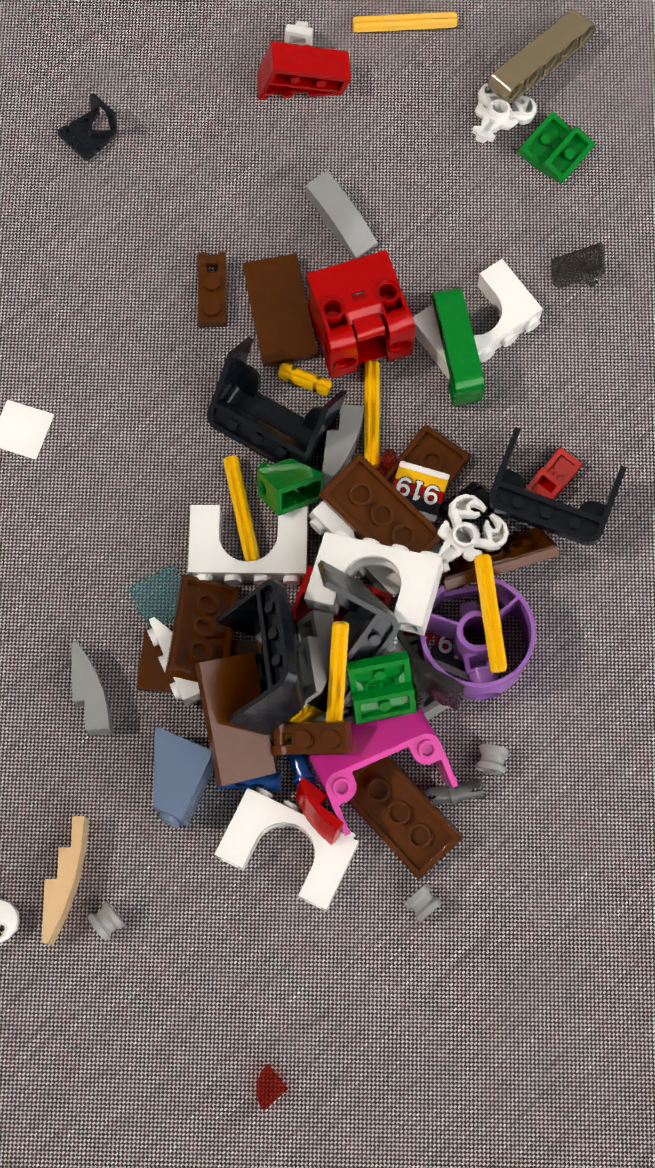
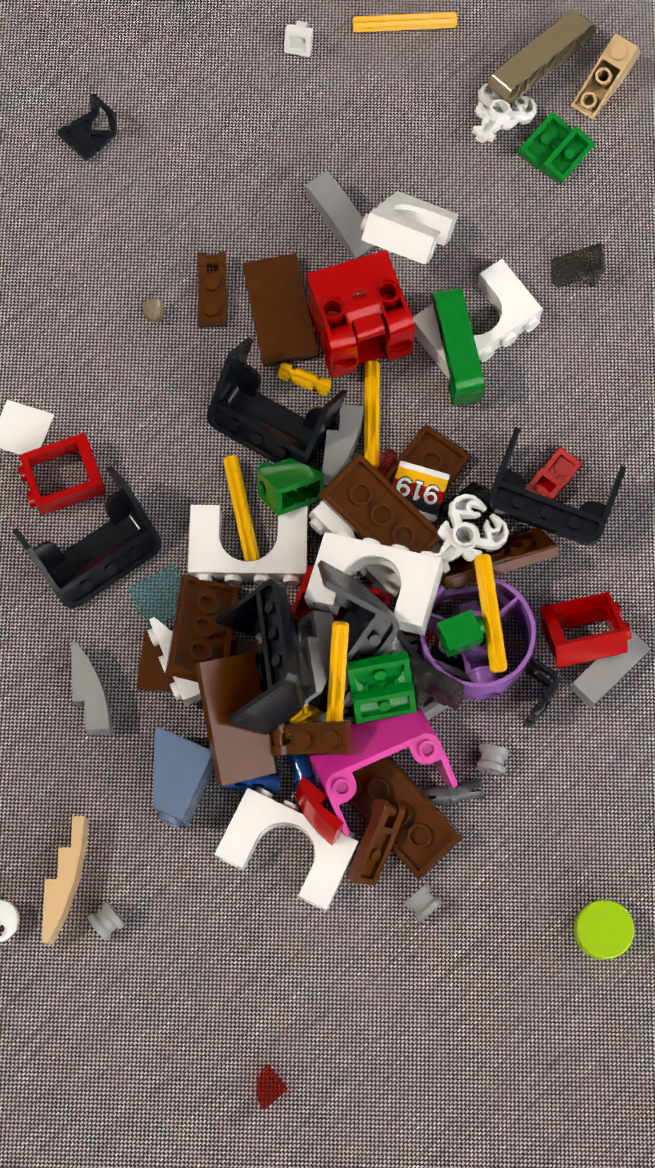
red wedge [257,41,351,100] -> none
none -> black windscreen [12,465,162,608]
none -> red window [17,432,107,516]
none -> dark tan hinge [141,299,165,322]
none -> reddish brown plate [346,798,406,886]
none -> white arch [360,191,459,265]
none -> green brick [436,609,486,658]
none -> black piece [523,657,560,728]
none -> red window [540,592,631,668]
none -> light grey slope [570,631,651,709]
none -> tan slope [571,33,641,120]
none -> lime head [573,900,635,960]

